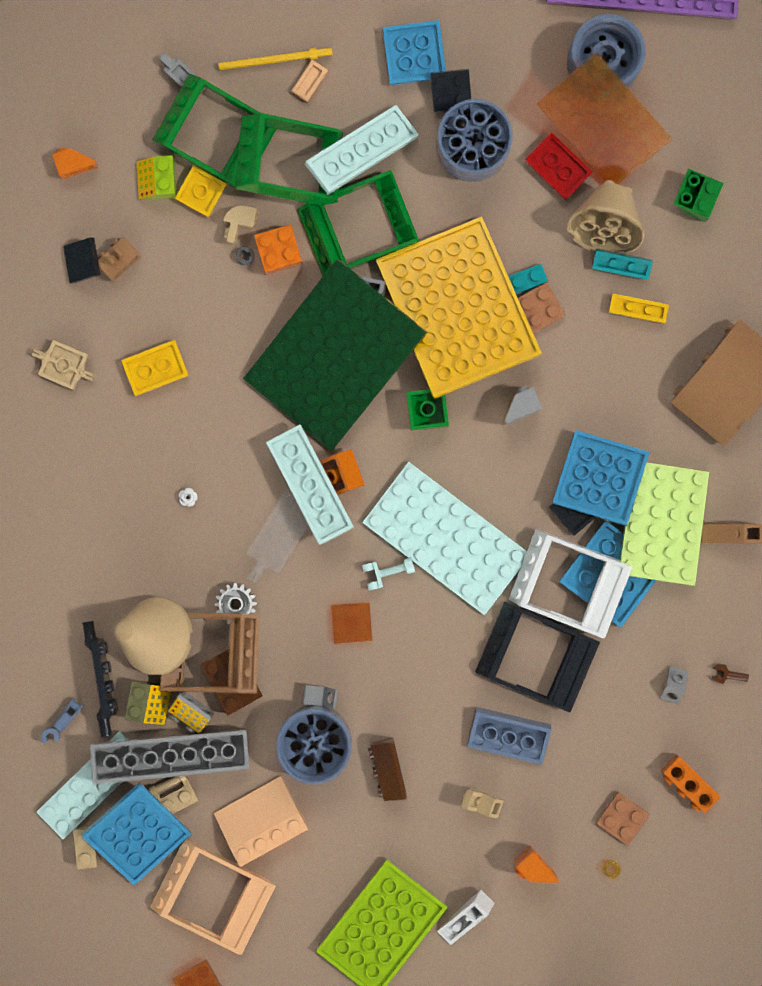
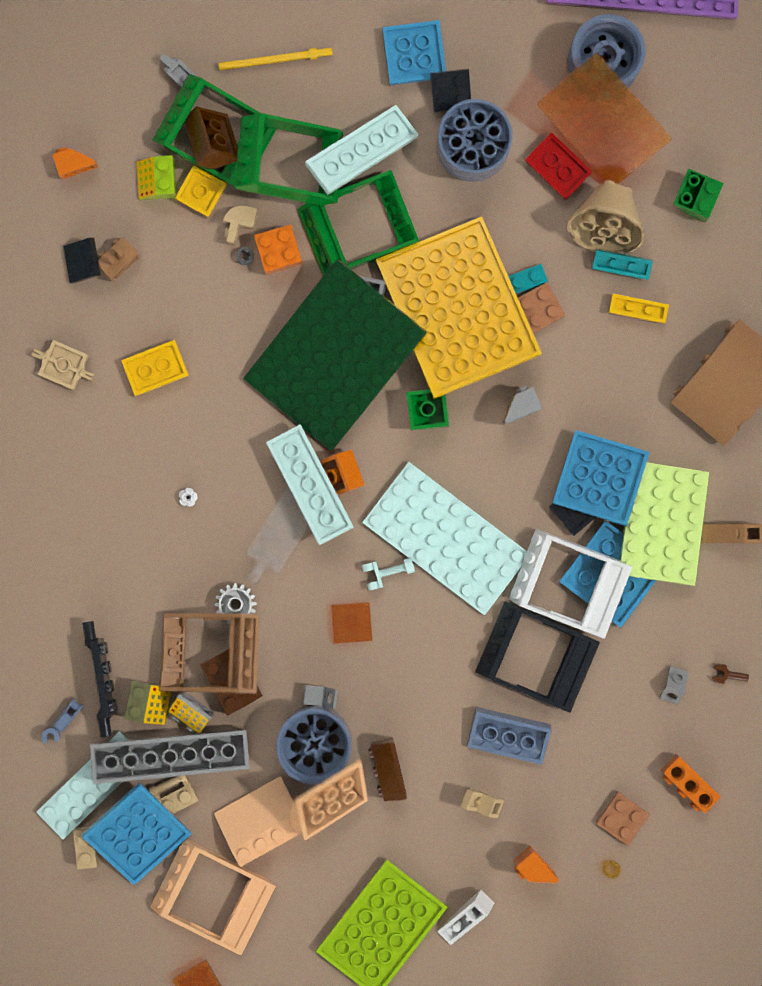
tan cone [115,597,193,675] -> none
light nougat tile [291,60,328,103] -> none
none -> reddish brown slope [184,106,238,169]
none -> light nougat slope [289,760,368,841]

